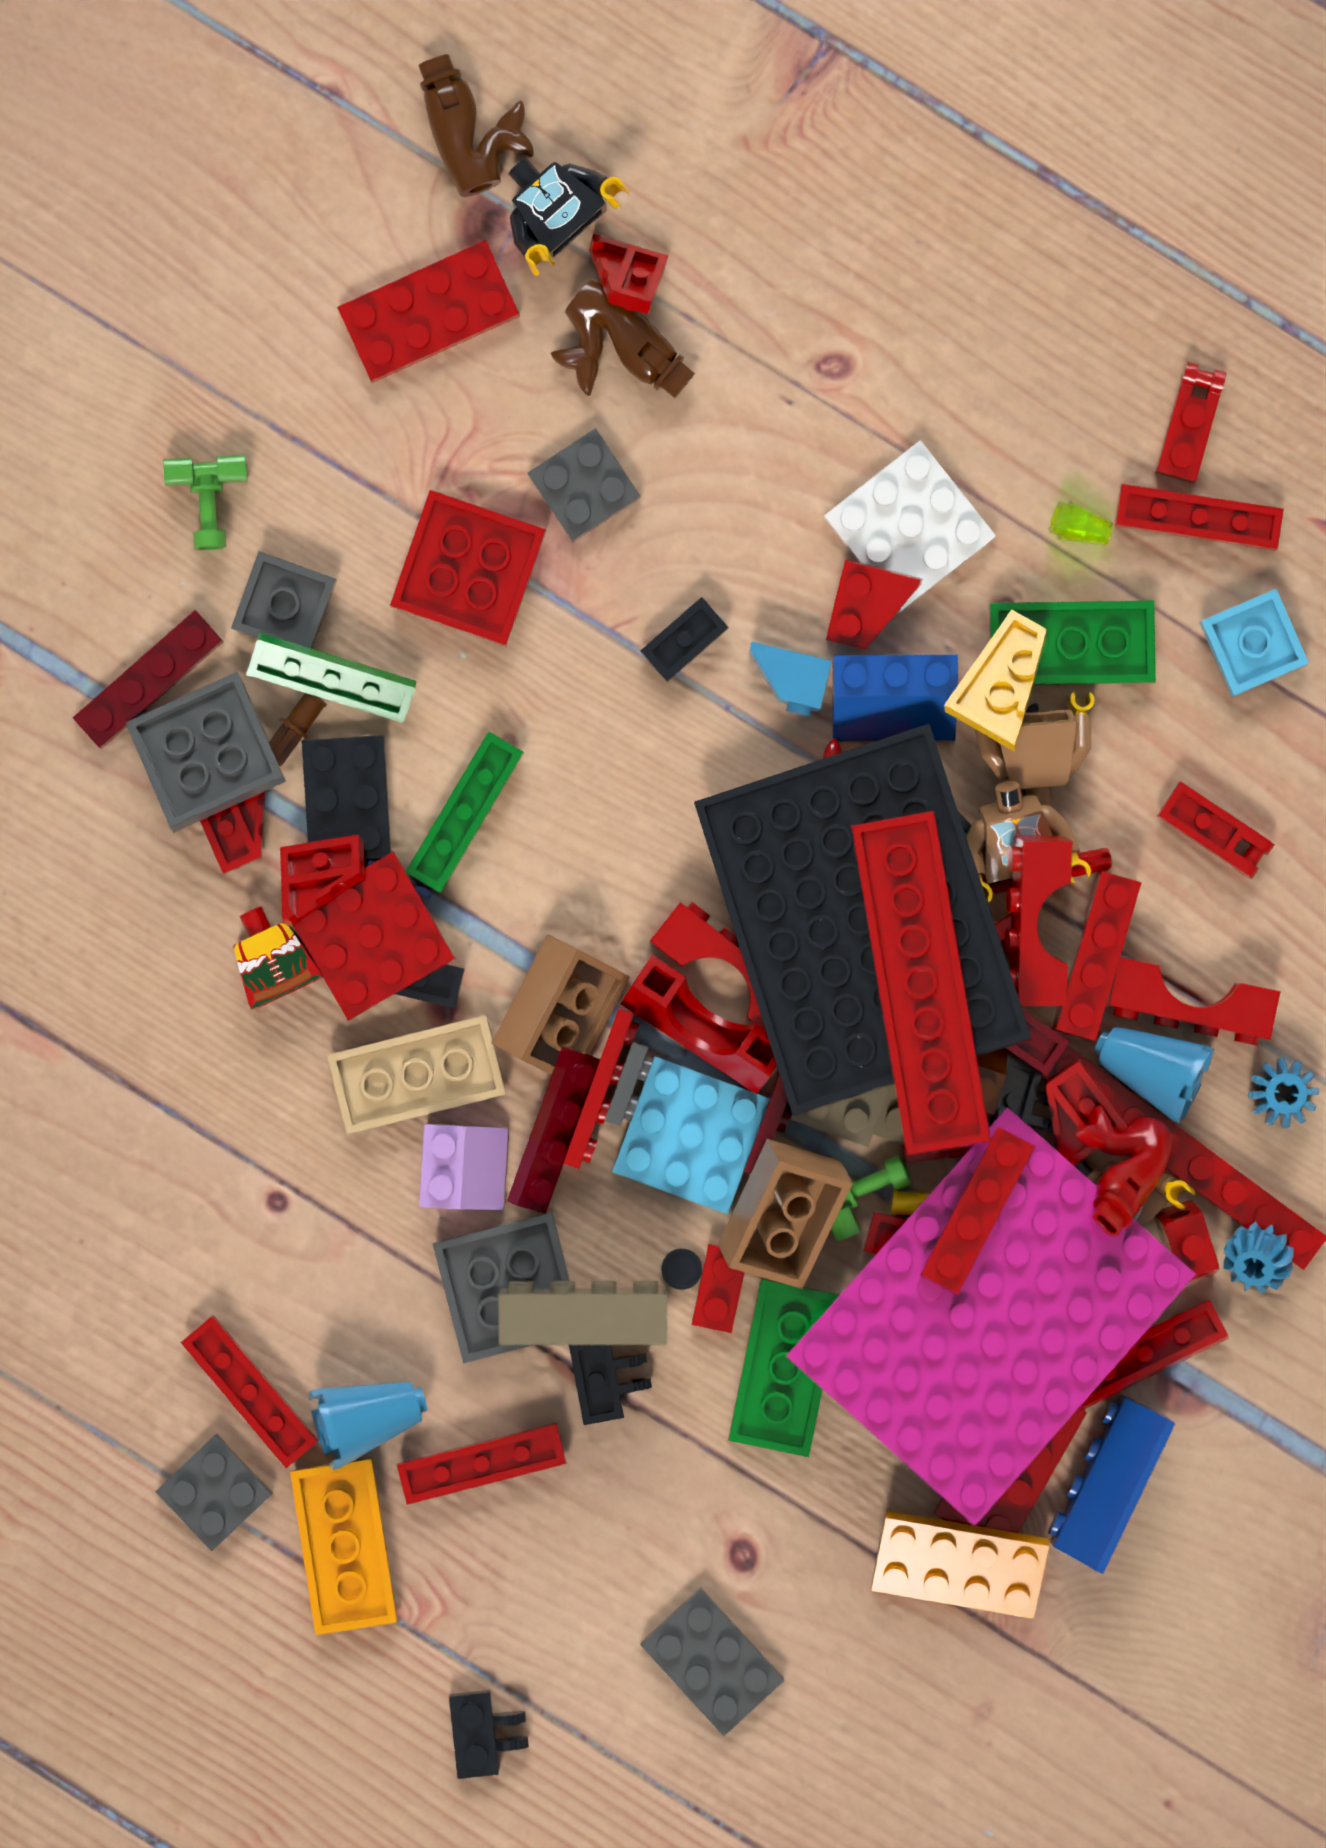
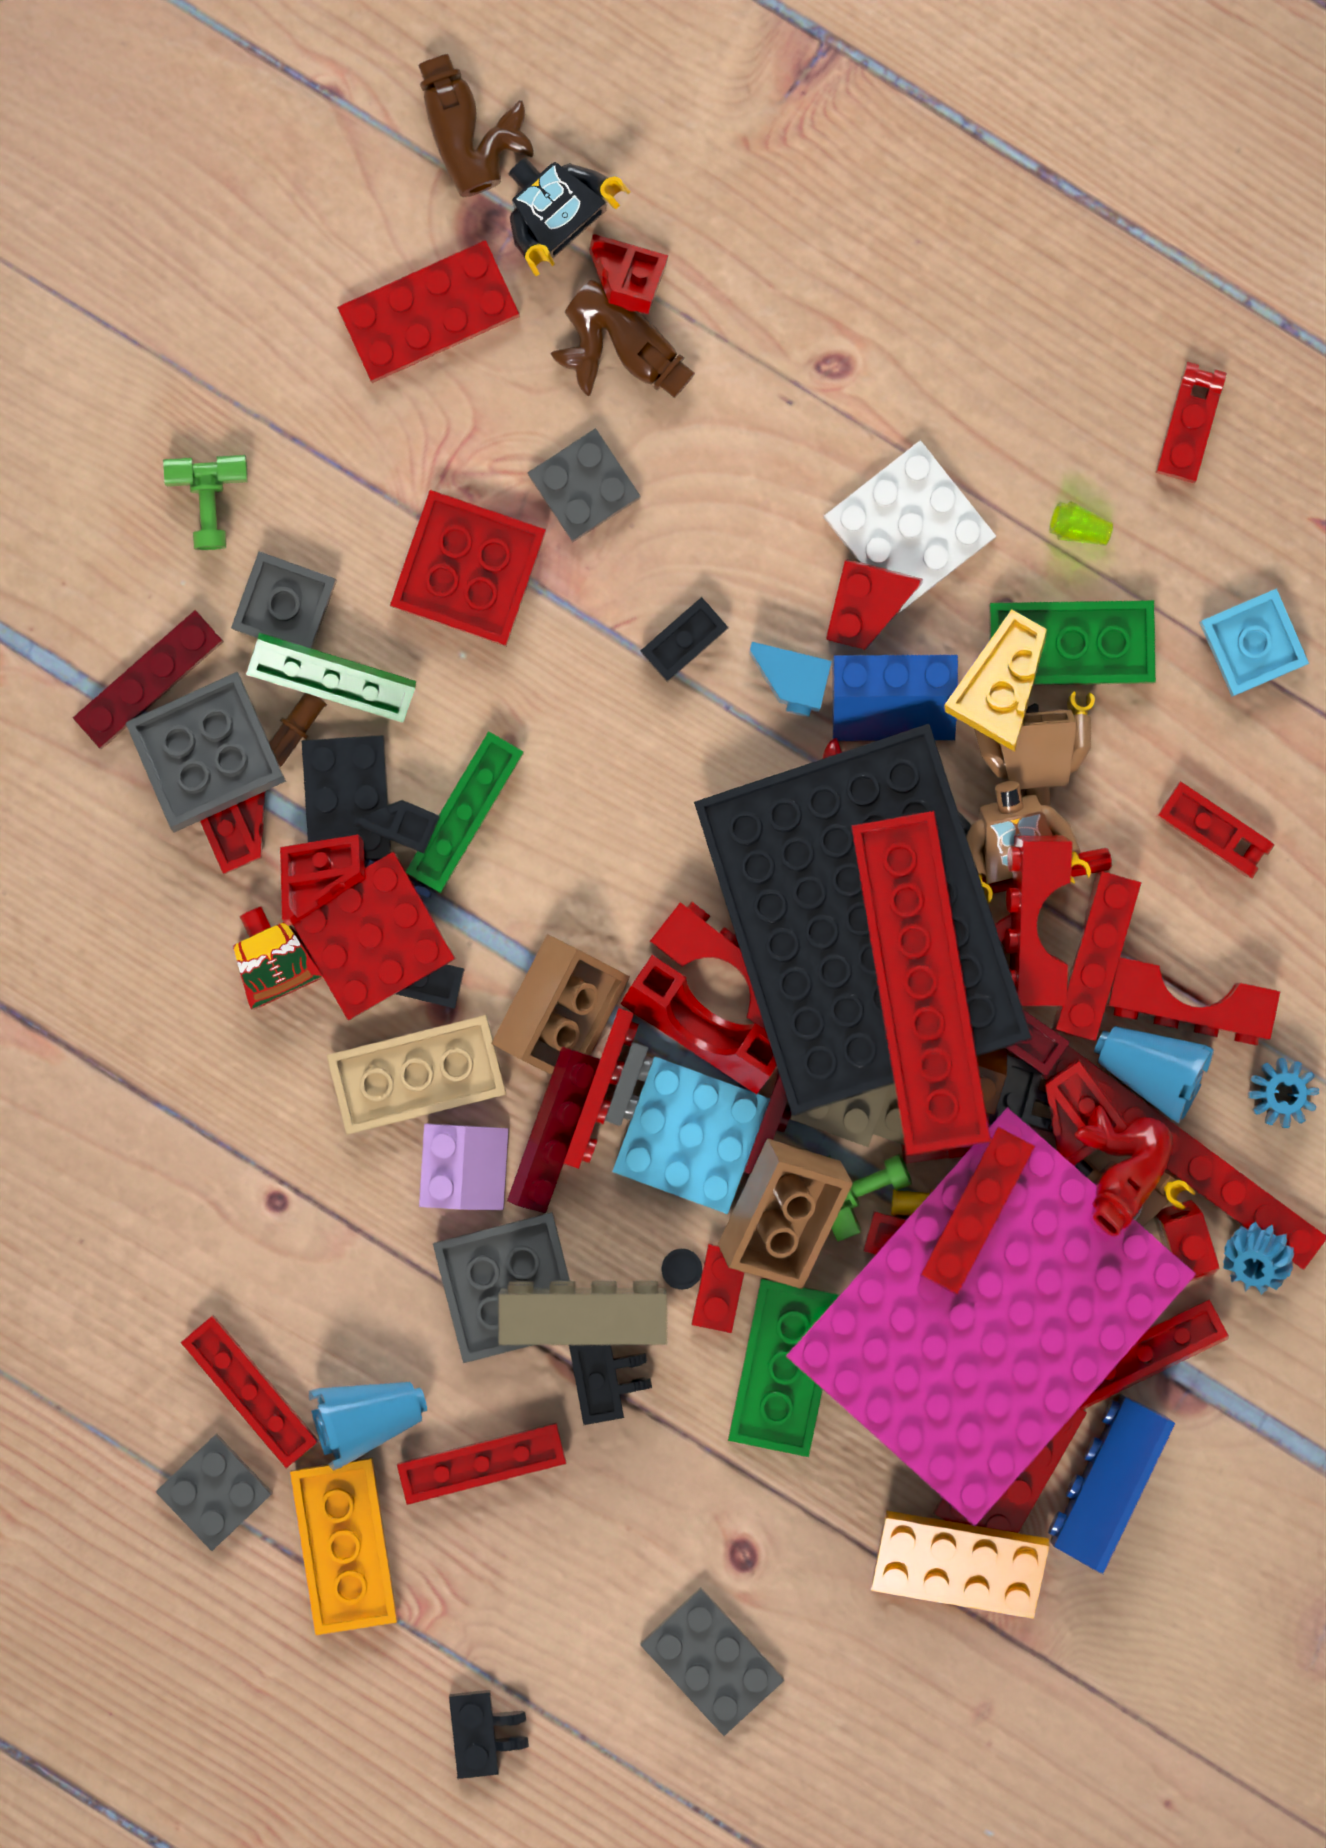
red plate [1114,484,1284,551] -> none
none -> black tile [354,800,441,854]

